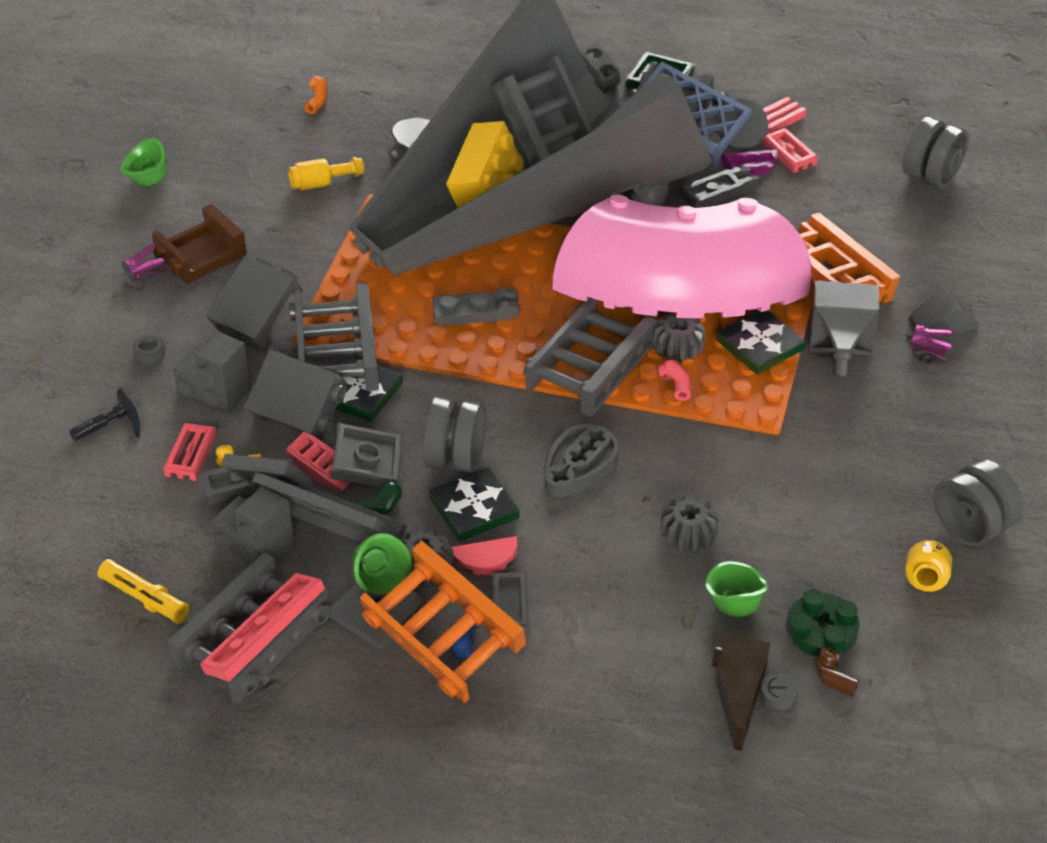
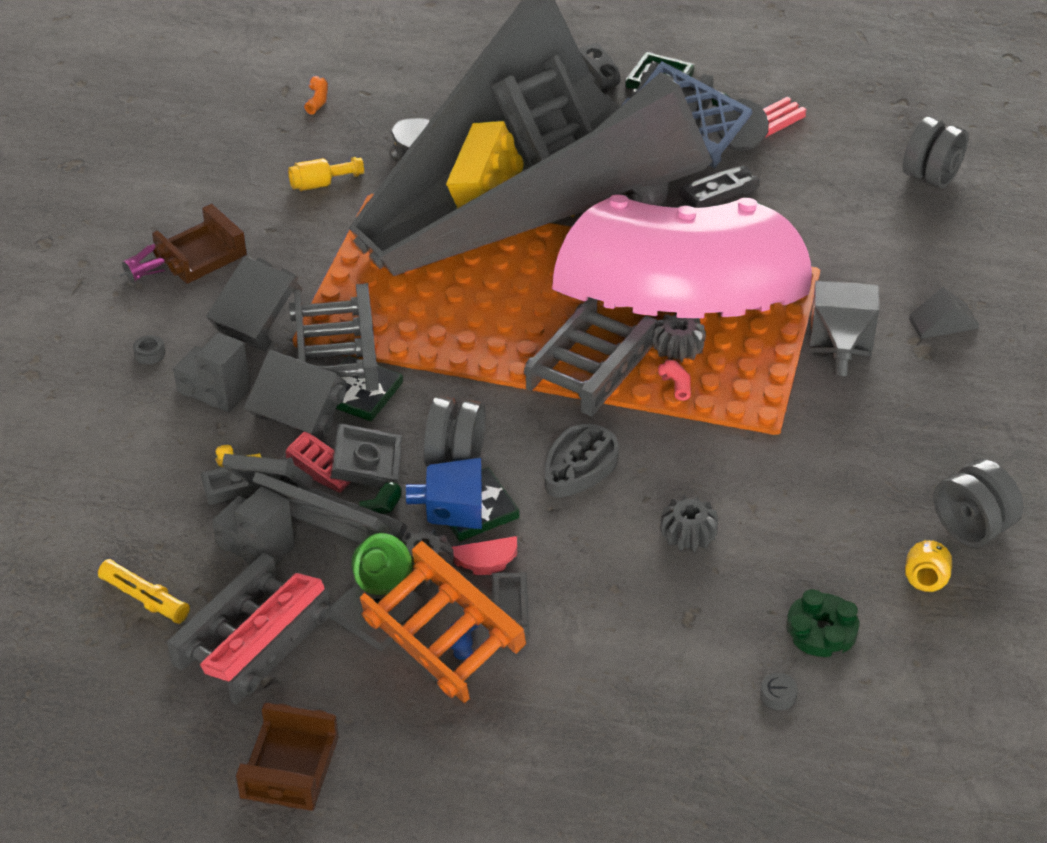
black piece [69,388,141,441] -> none
bright green helmet [120,138,168,186] -> none
coral tile [163,423,217,481] -> none
dark grey hinge [433,288,521,326] -> none
bright green helmet [705,561,769,617] -> none
dark brown slope [712,632,770,751] -> none
tile [716,310,806,375] -> none
magenta tile [722,150,777,177] -> none
coral tile [762,128,818,173] -> none
orange fence [798,213,900,304] -> none
reddish brown arm [815,648,859,697] -> none
flat silver piece [905,325,955,361] -> none
none -> reddish brown panel [236,703,339,811]
none -> blue torso [406,458,482,529]

